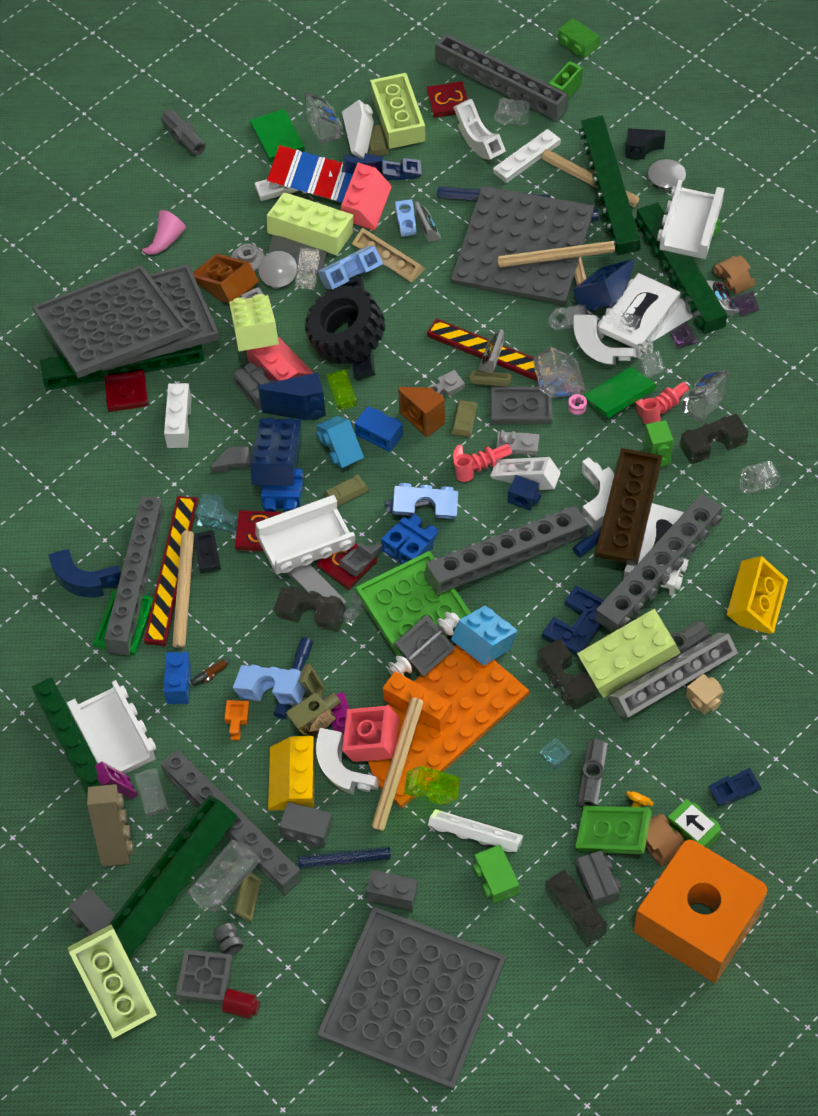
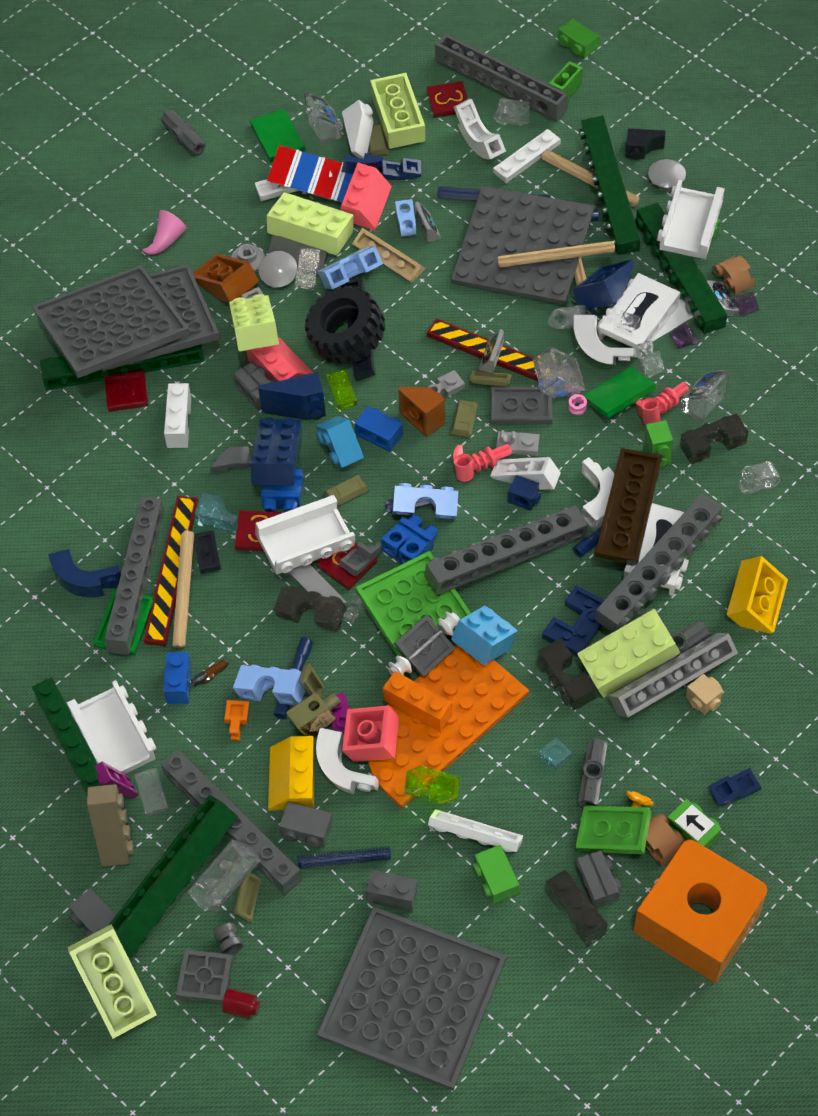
tan axle [372,698,423,831] -> none

